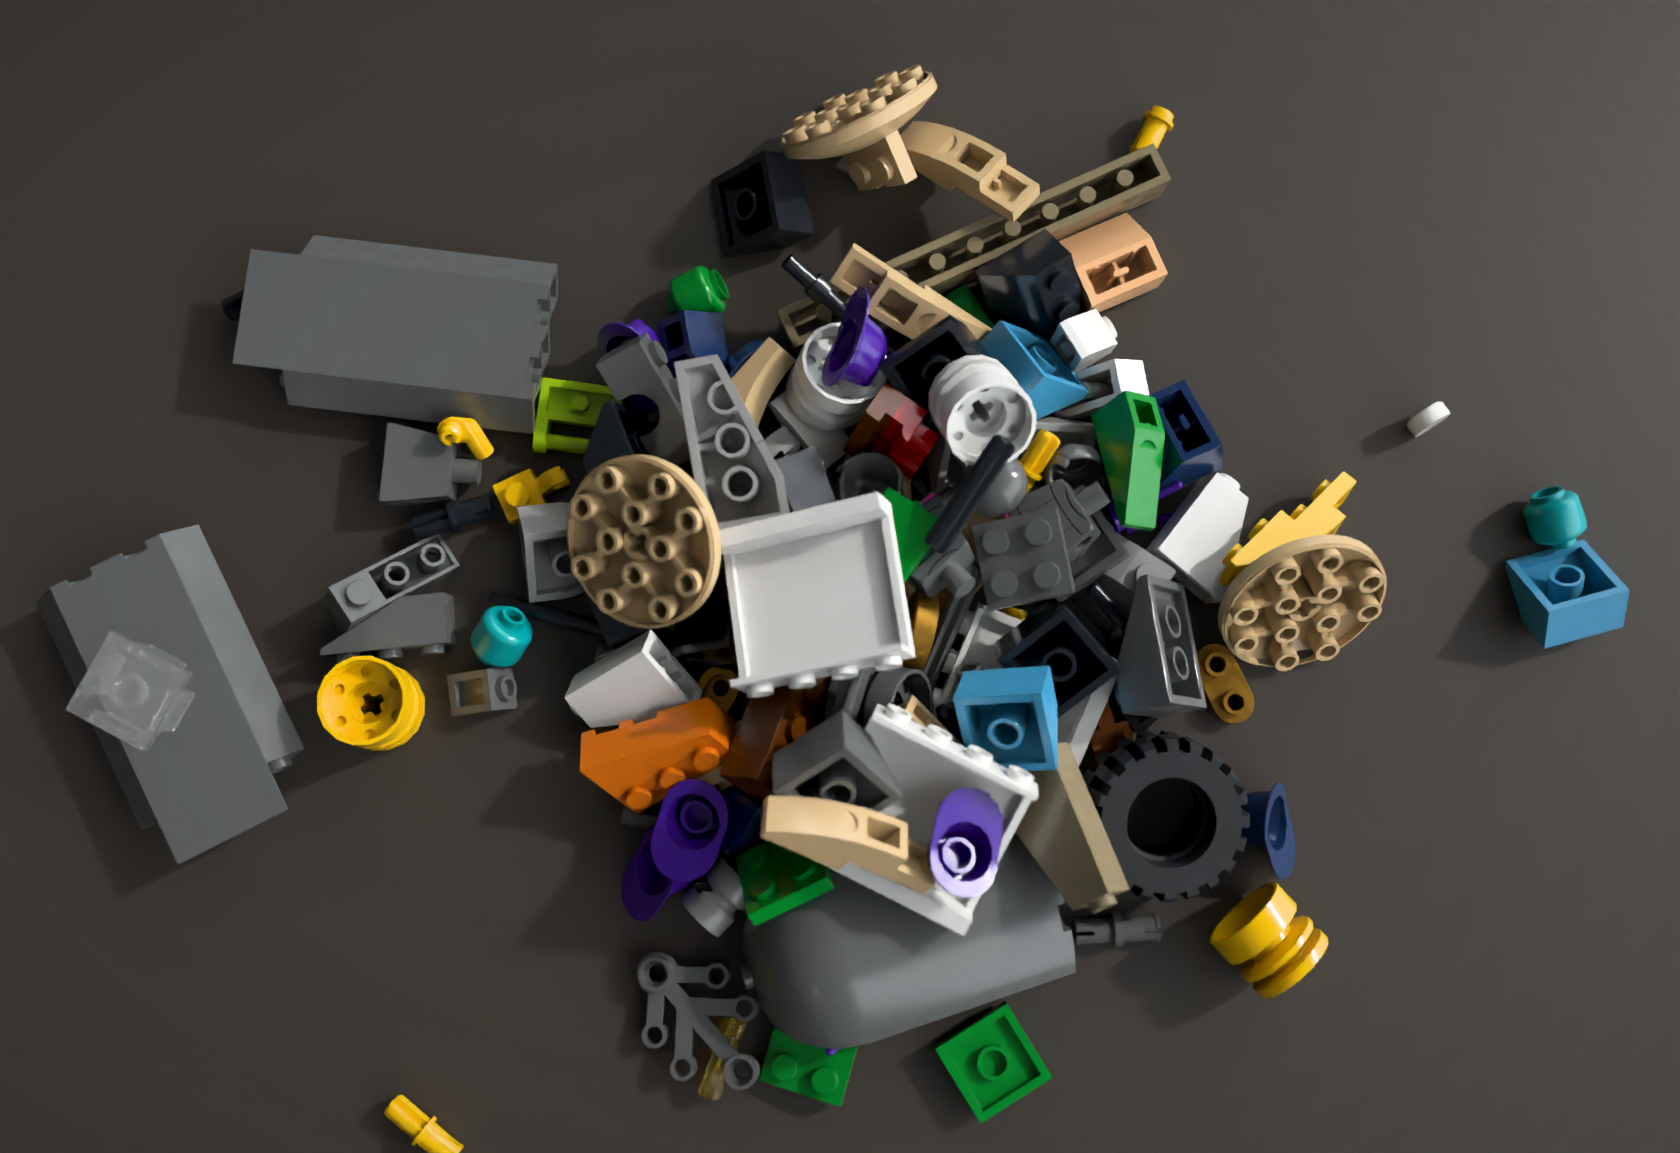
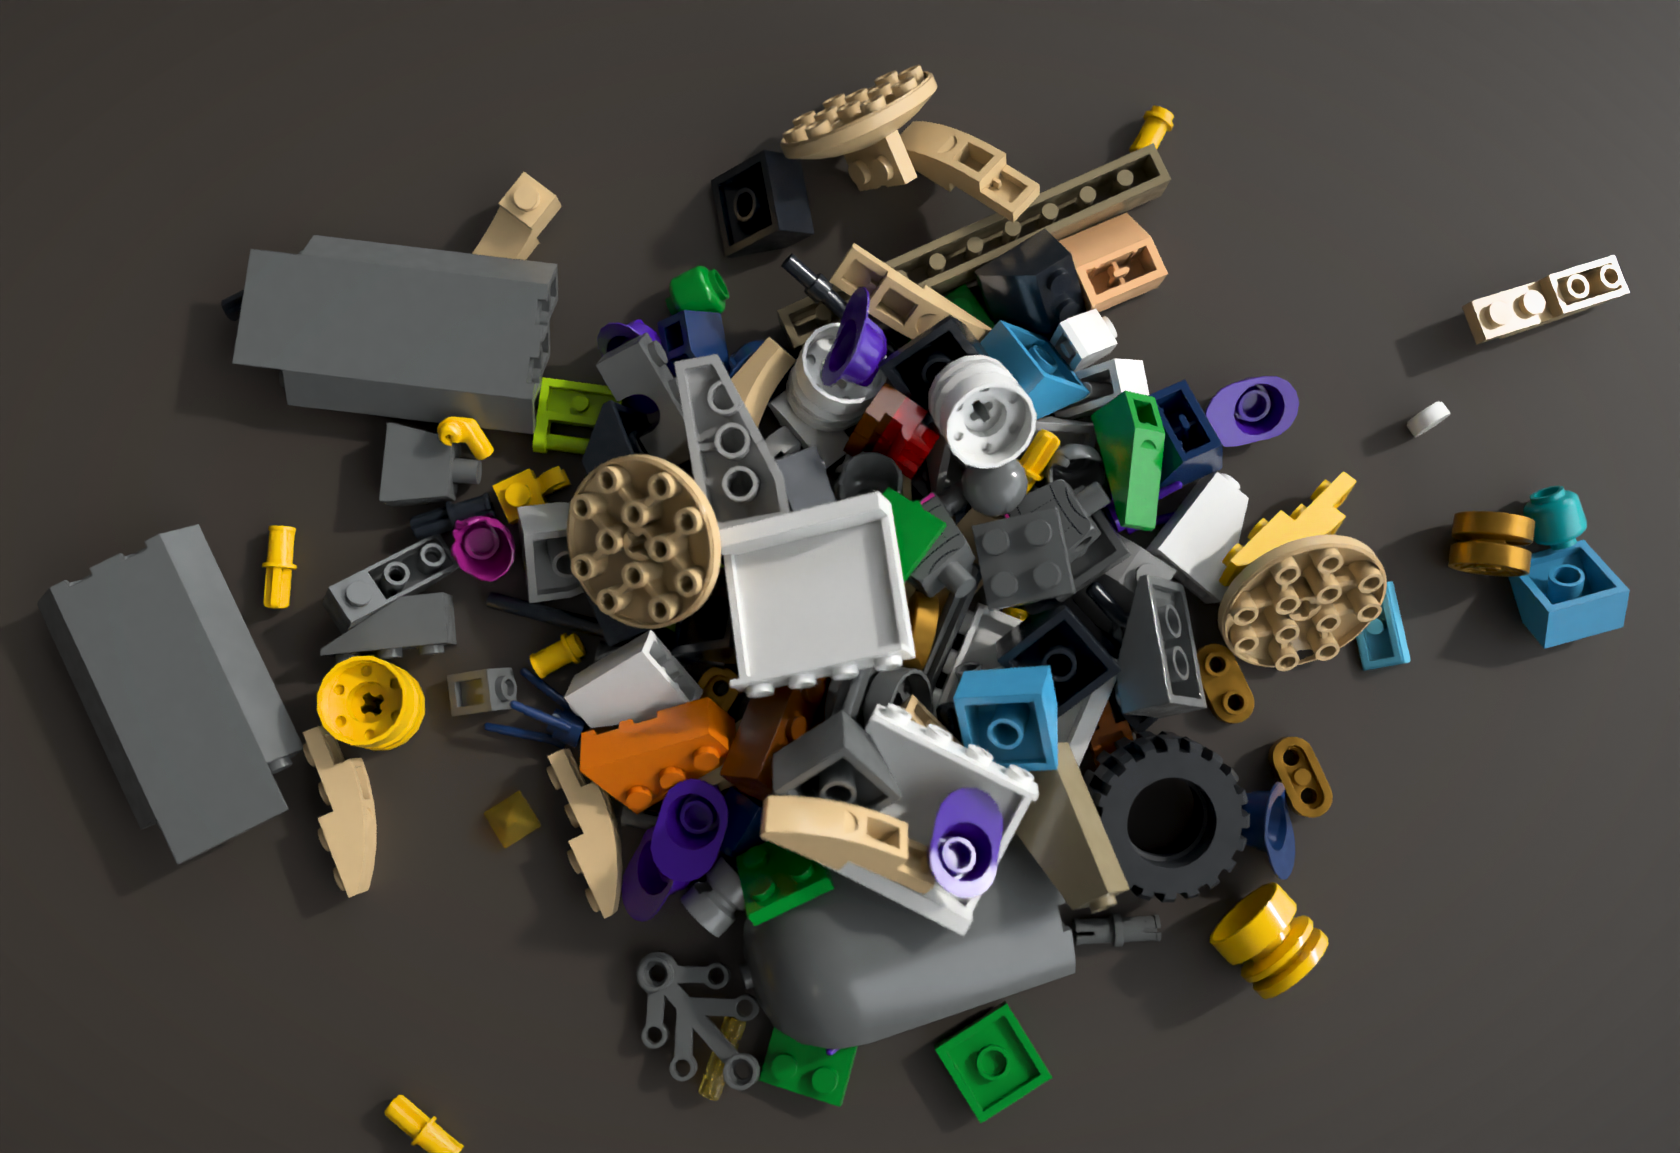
clear panel [65,631,195,751] -> none
teal head [470,605,533,668] -> none
black axle [924,434,1015,554] -> none
none -> yellow axle [262,525,297,609]
none -> tan slope [303,726,377,898]
none -> magenta hair [451,516,516,582]
none -> tan slope [472,172,562,260]
none -> dark blue plant [483,668,587,749]
none -> clear yellow slope [483,790,542,849]
none -> yellow pin [529,633,586,679]
none -> tan slope [547,748,623,919]
none -> dark purple piece [1205,376,1299,447]
none -> pearl gold plate [1268,737,1333,818]
none -> medium azure slope [1356,581,1411,671]
none -> pearl gold wheel [1448,511,1535,577]
none -> slope [1462,255,1629,344]

